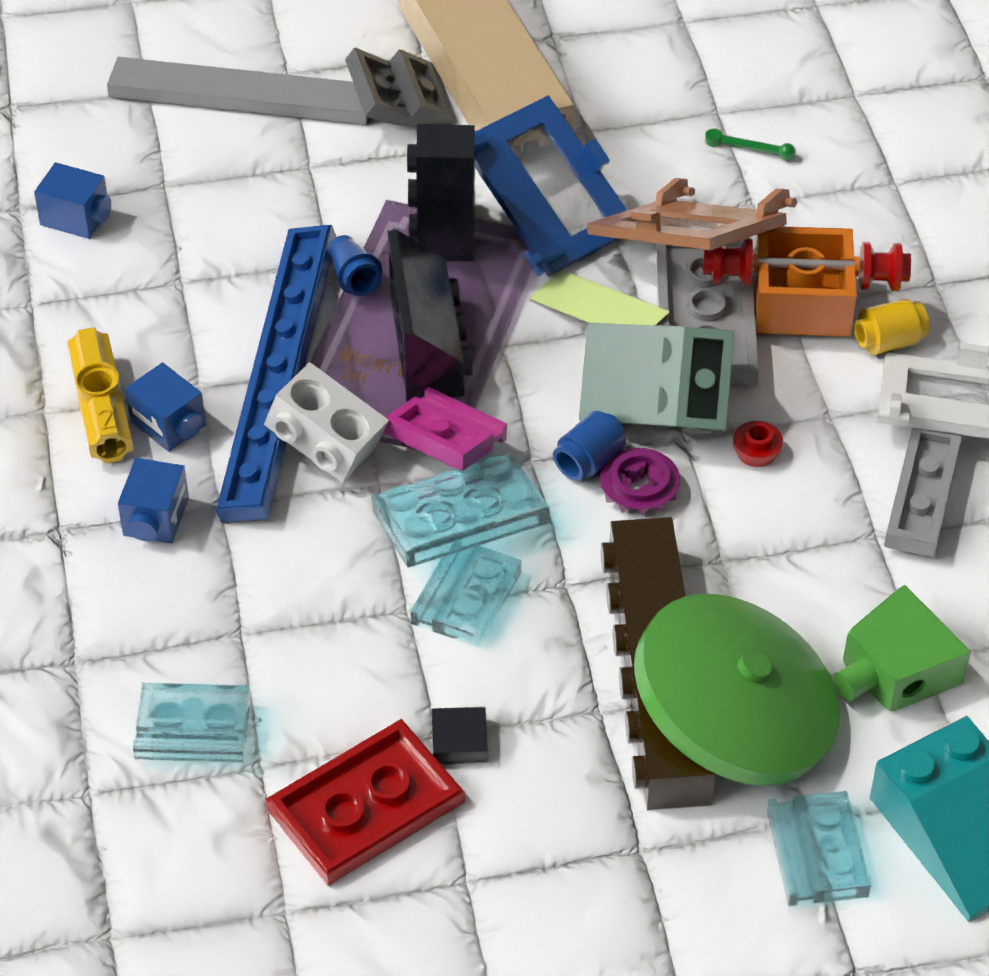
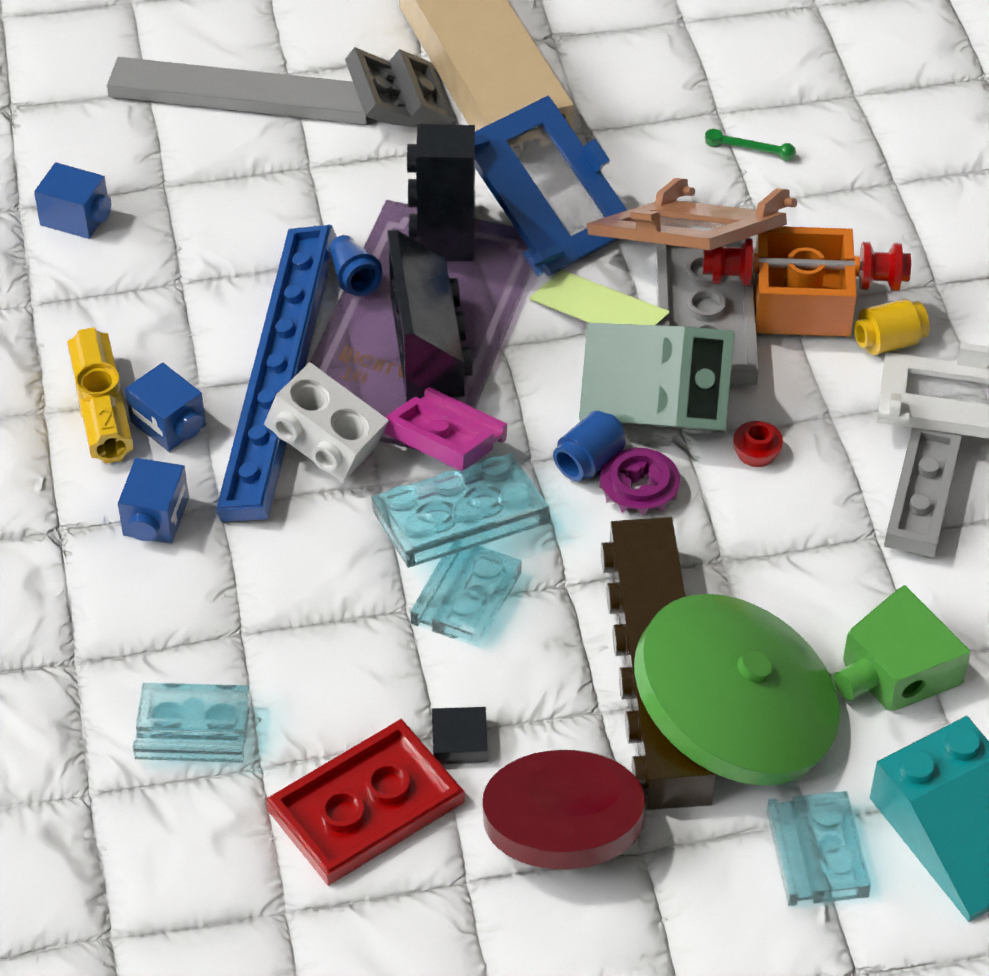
none -> dark red piece [482,750,645,870]

